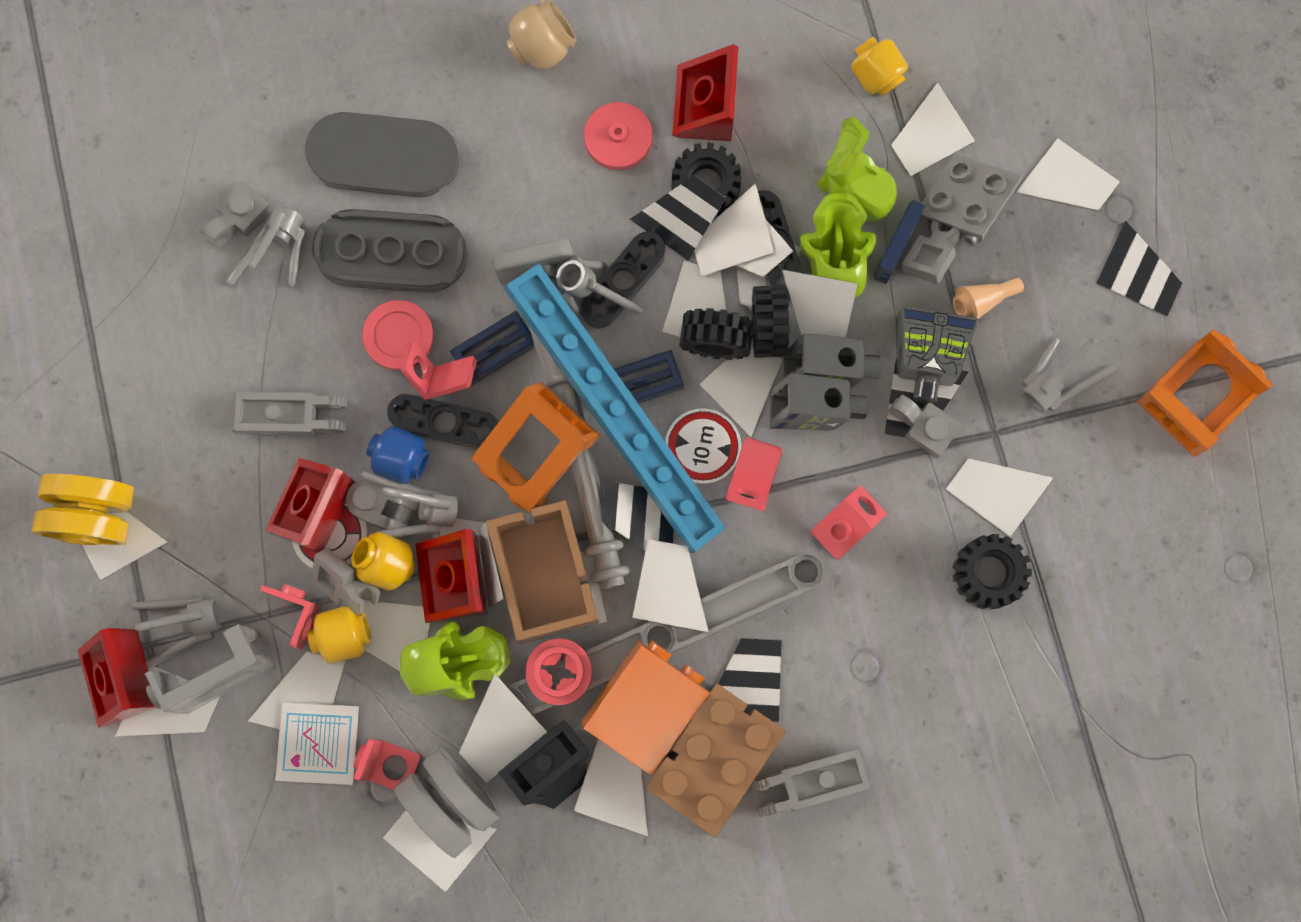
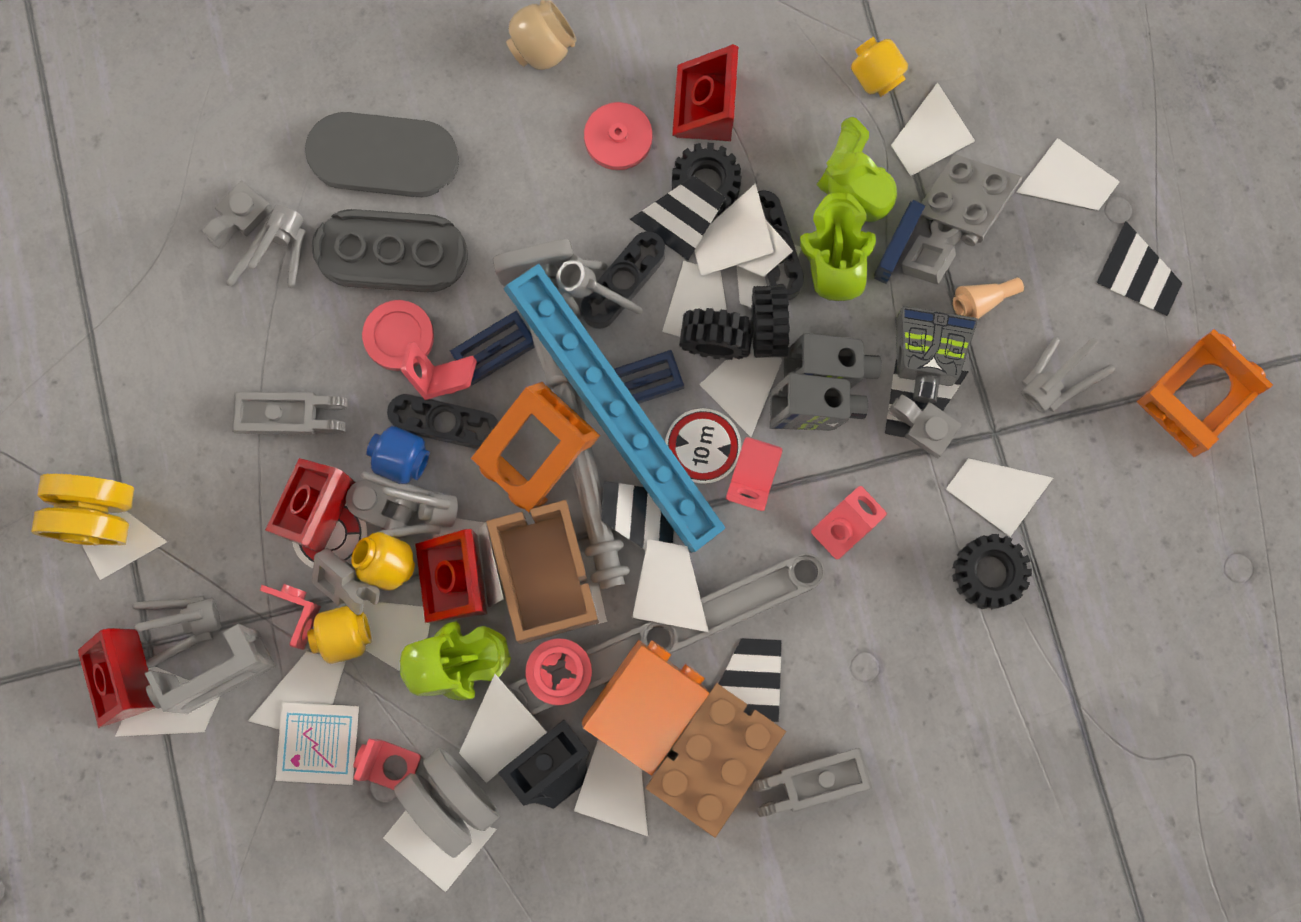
white sticker [782,270,858,338] -> none

